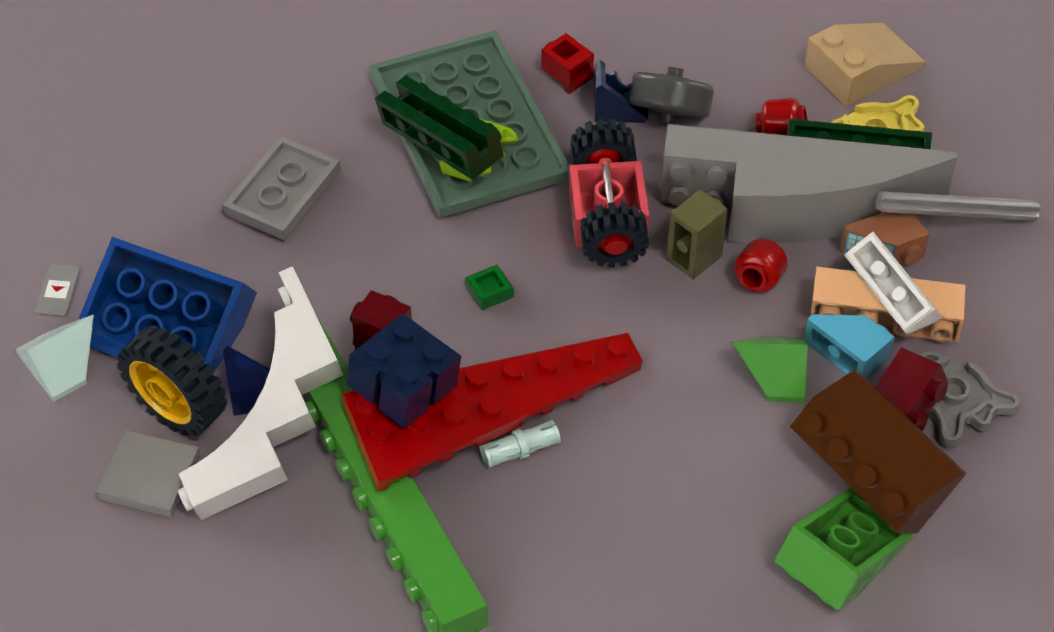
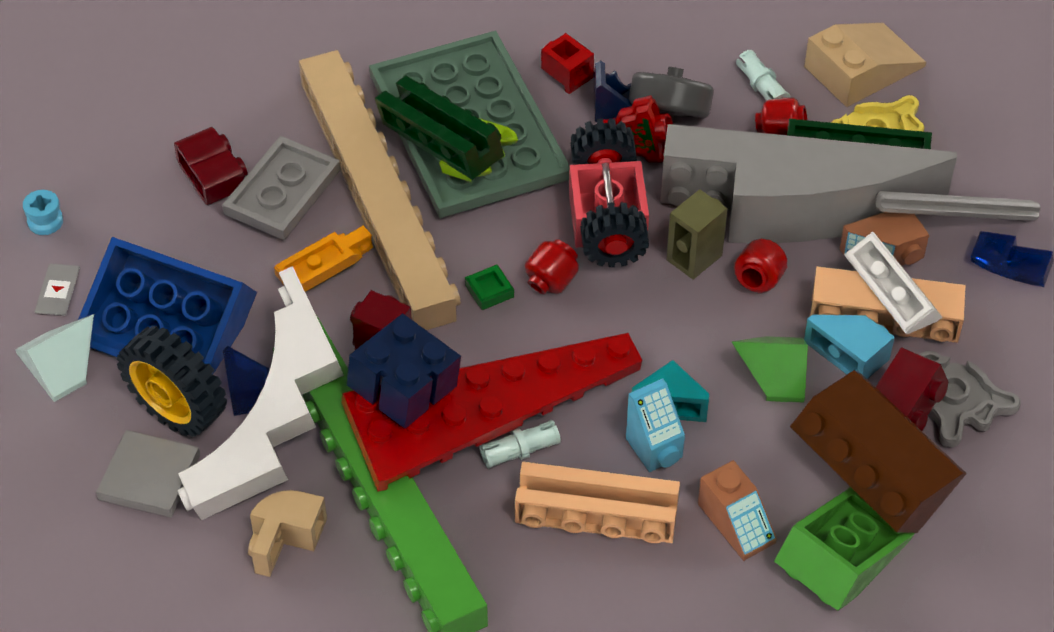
none -> medium azure wheel [23,190,63,235]
none -> dark red brick [174,127,248,205]
none -> tan brick [248,490,327,577]
none -> light orange hinge [274,225,373,292]
none -> tan brick [299,50,461,330]
none -> light nougat brick [515,462,680,543]
none -> red head [525,239,579,295]
none -> red rock [603,95,673,162]
none -> slope [626,378,685,473]
none -> teal slope [632,360,709,422]
none -> nougat slope [698,460,777,561]
none -> light aqua pin [736,50,791,100]
none -> clear blue slope [970,231,1054,287]

